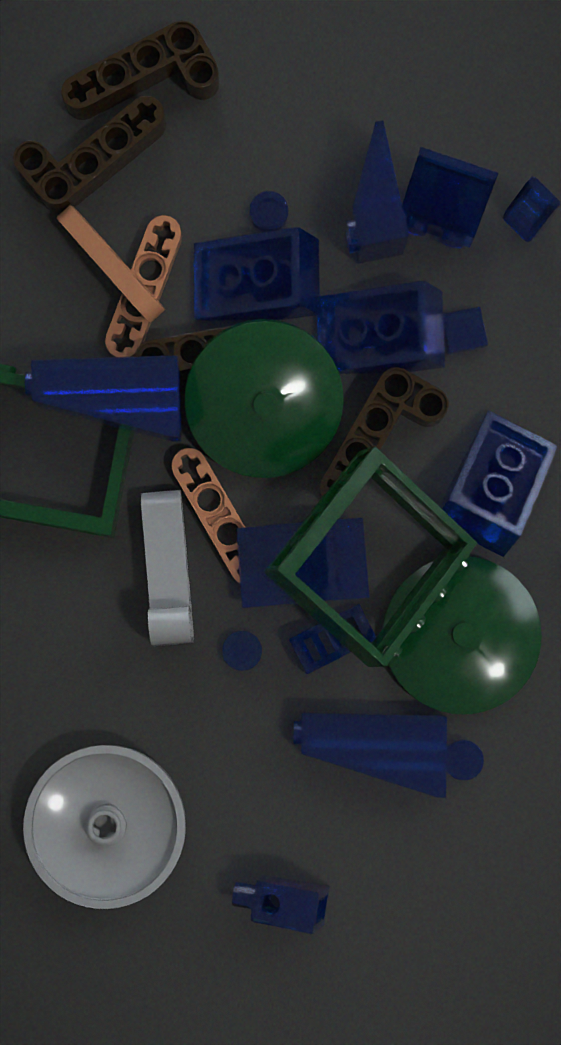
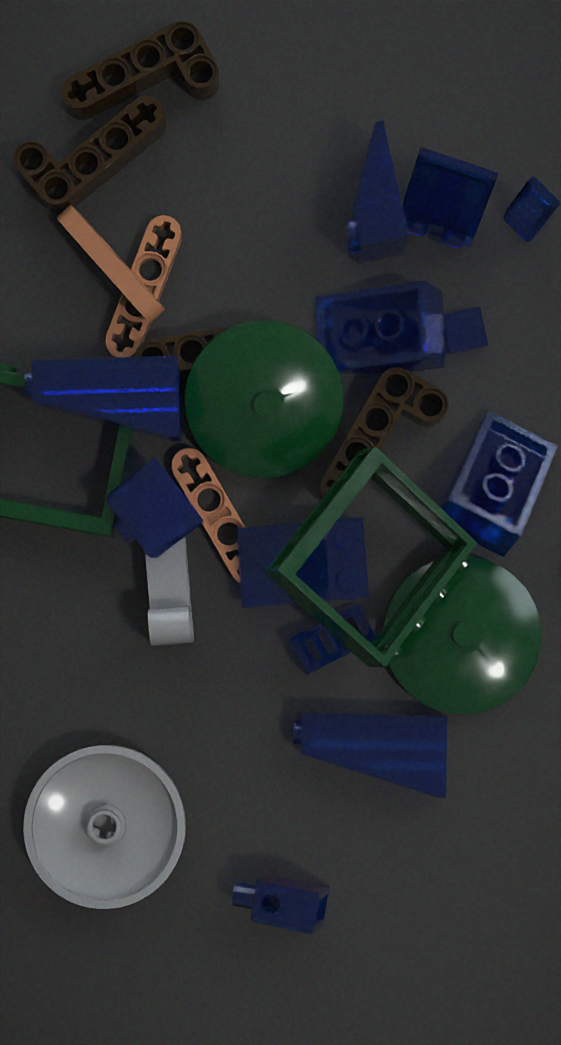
clear blue slope [194,227,320,321] -> none
clear blue tile [222,631,262,671] -> none
clear blue tile [250,191,289,232] -> none
clear blue tile [443,740,484,780] -> none
none -> clear blue torso [106,457,204,558]

